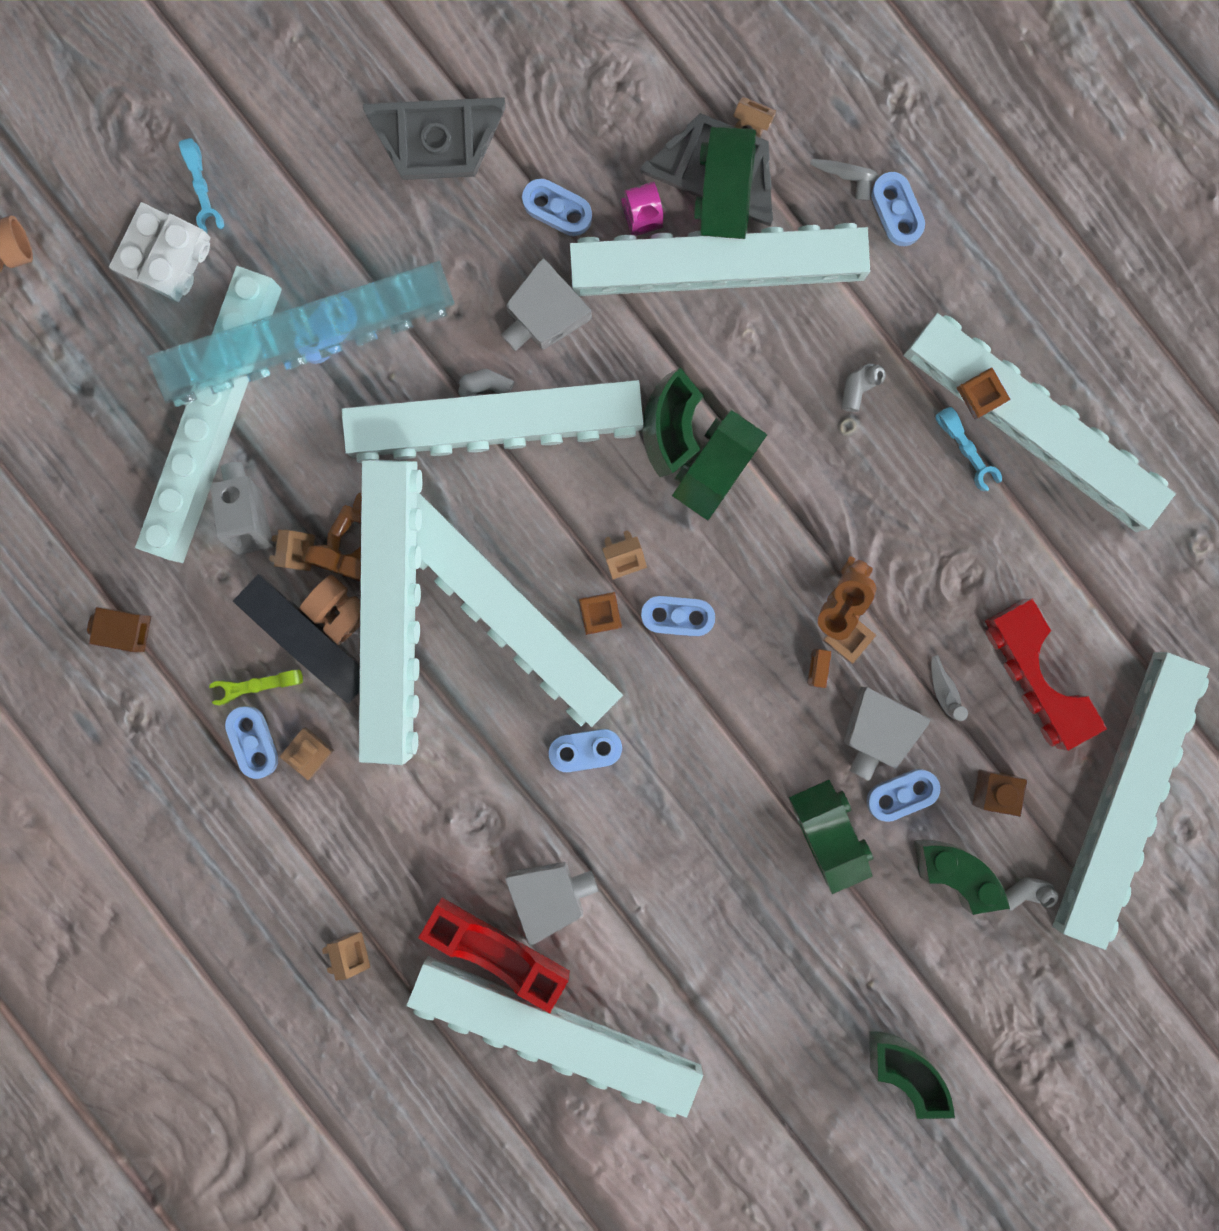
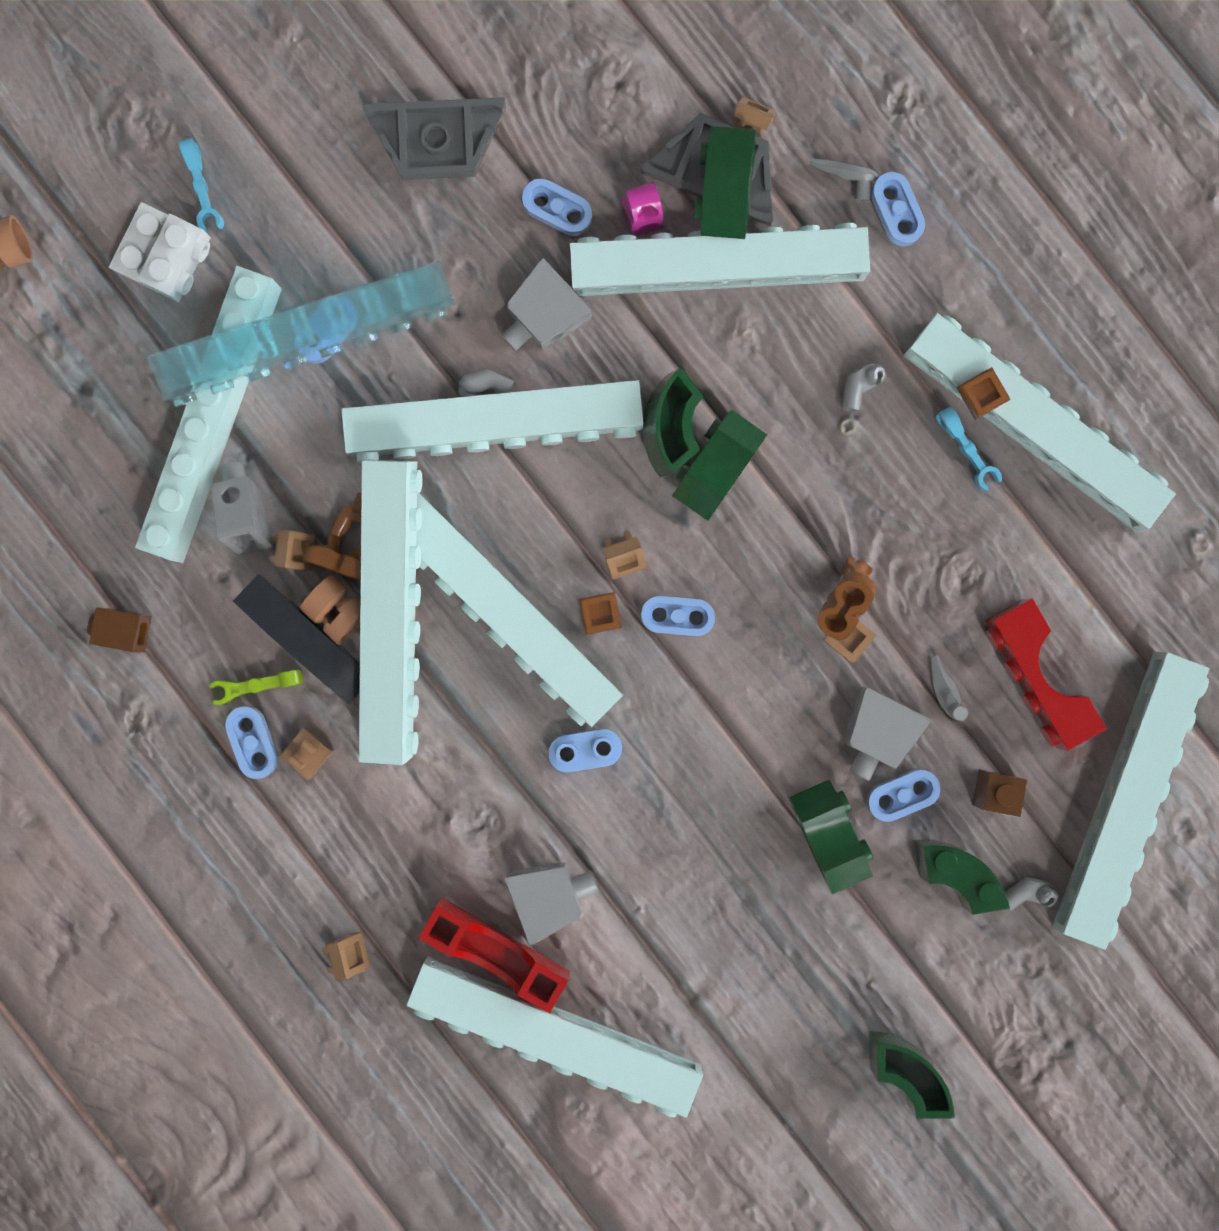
dark orange tile [807,649,832,688] -> none

